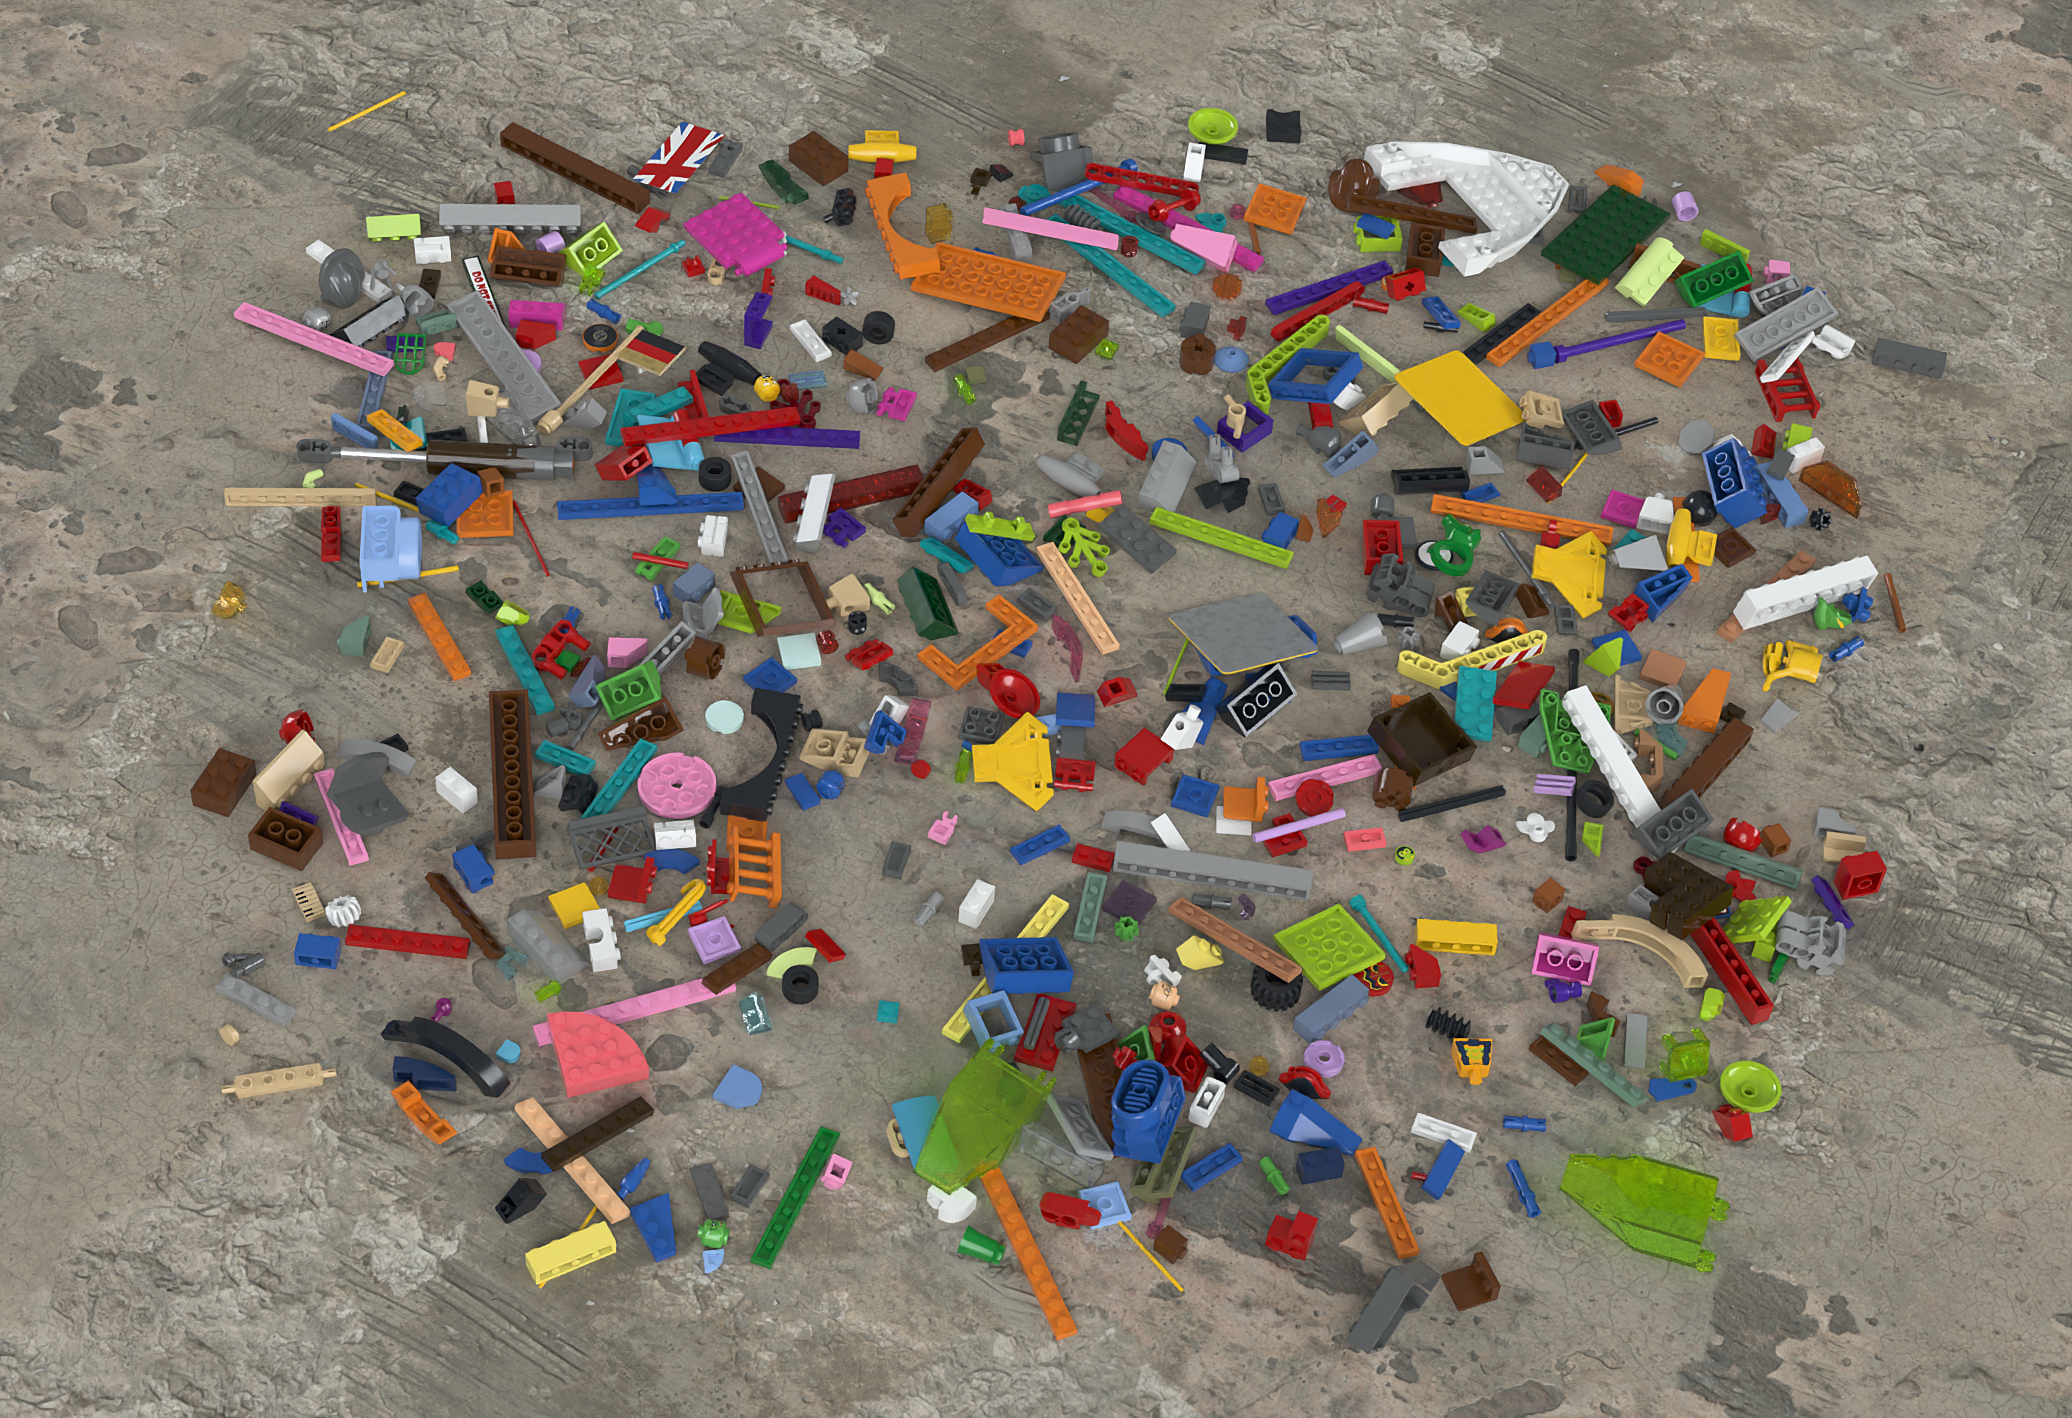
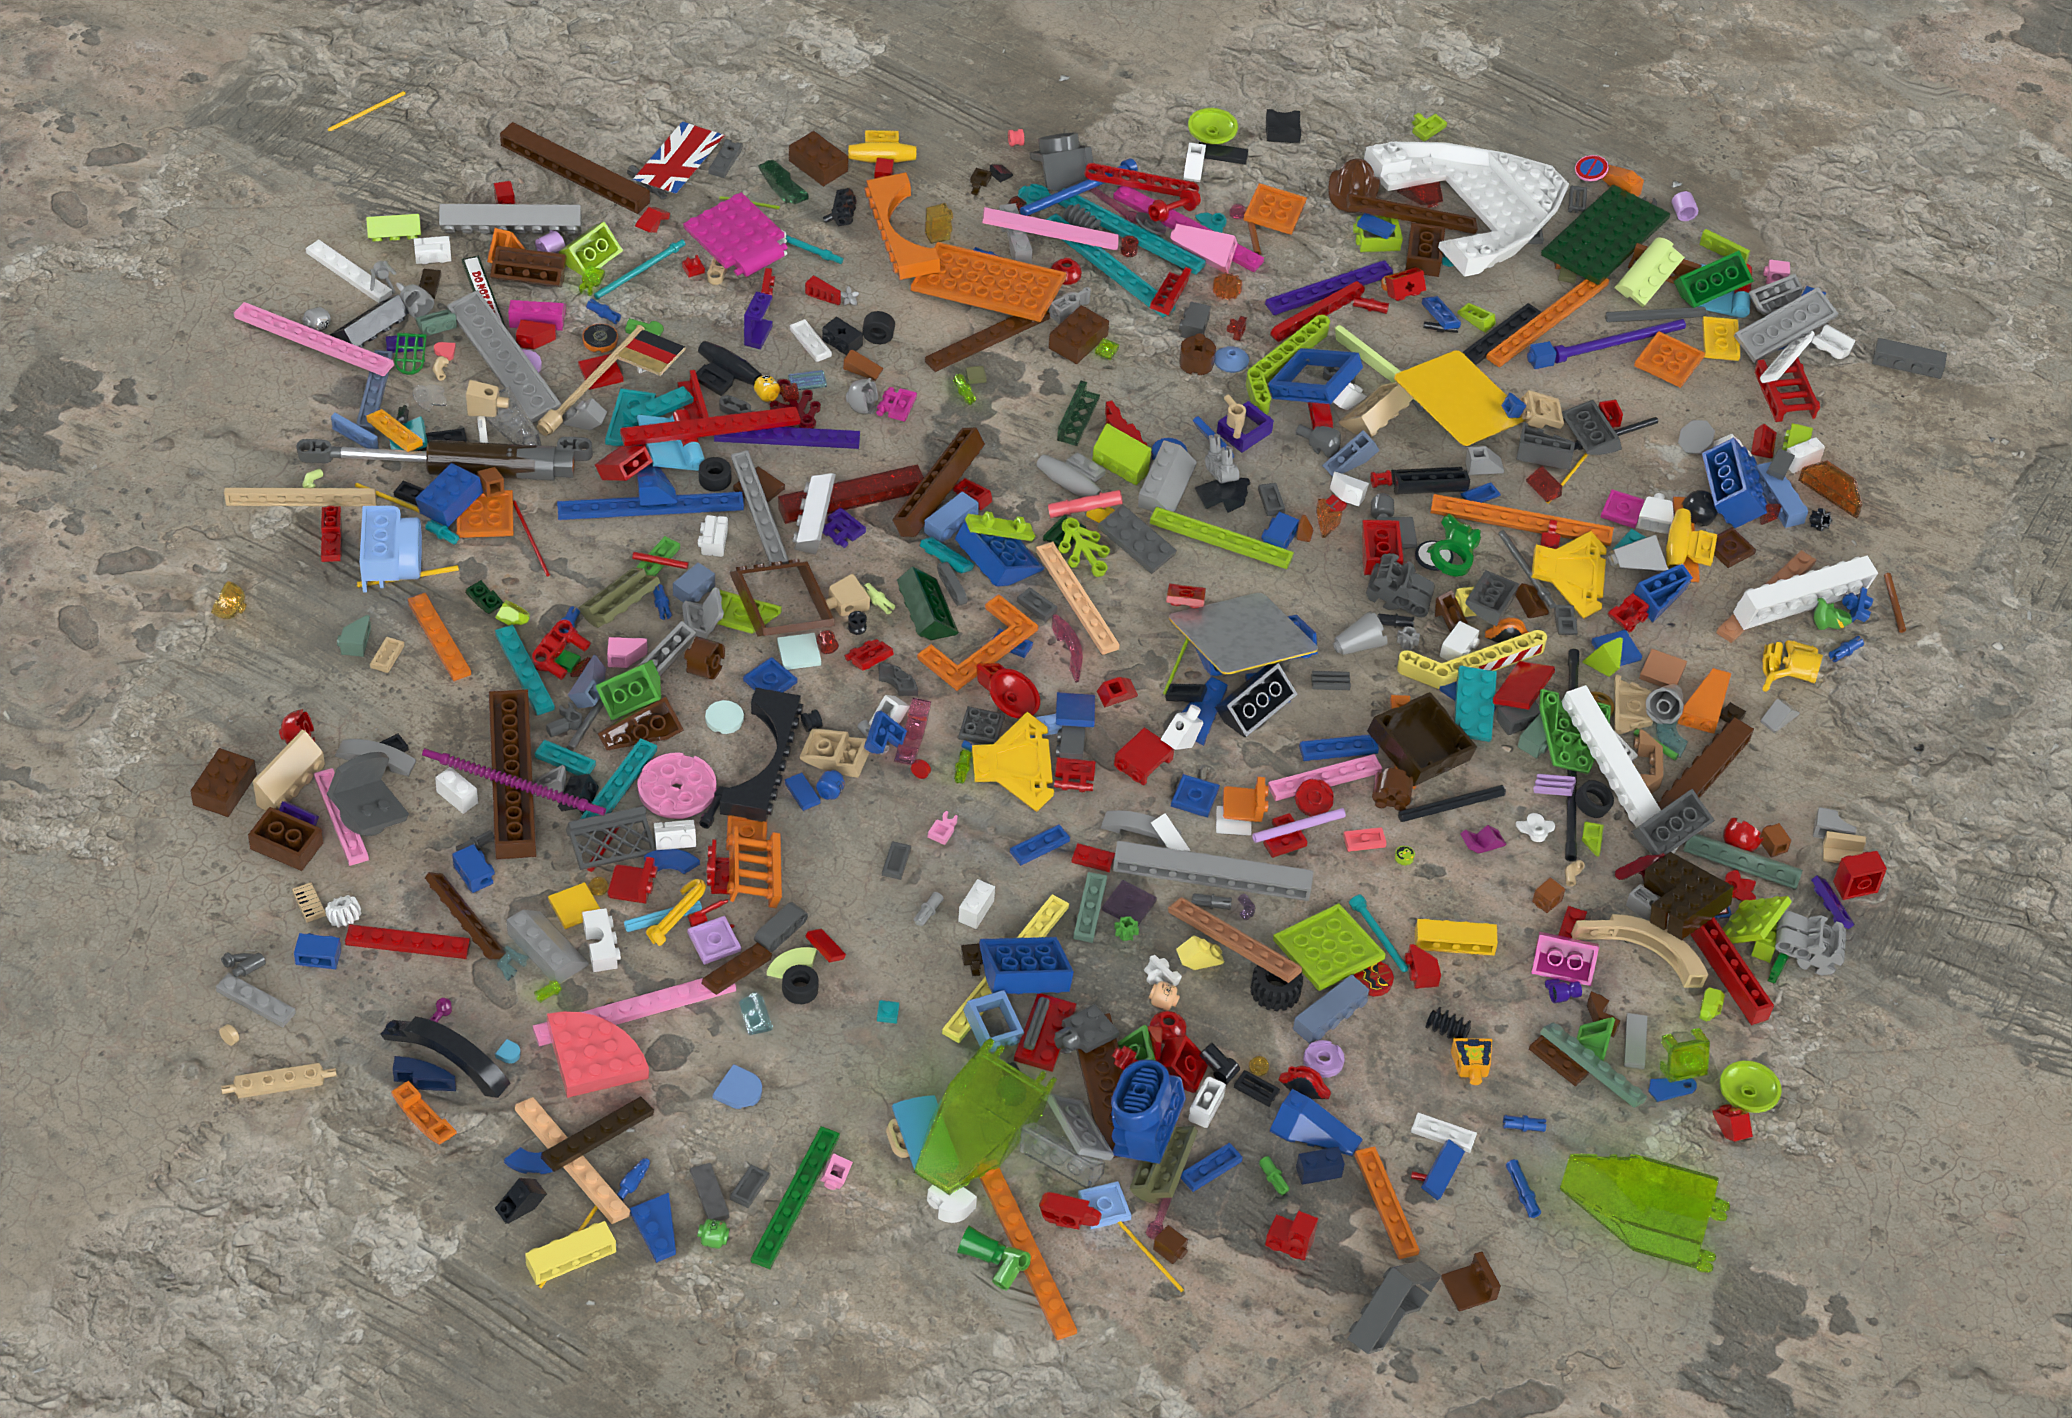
dark grey piece [318,248,365,308] -> none
light blue tile [703,1249,724,1273] -> none
none -> magenta hose [422,748,606,816]
none -> olive brick [579,567,661,628]
none -> bright green piece [992,1247,1031,1291]
none -> red piece [1051,258,1082,285]
none -> lime slope [1092,423,1152,485]
none -> red fence [1149,267,1192,316]
none -> red plate [1166,583,1206,608]
none -> white slope [1330,472,1369,506]
none -> red bush [1370,470,1392,488]
none -> lime plate [1412,113,1447,142]
none -> blue slope [1501,393,1526,418]
none -> tan arm [1565,860,1585,886]
none -> piece [1575,155,1609,181]
none -> dark red piece [1615,853,1665,880]

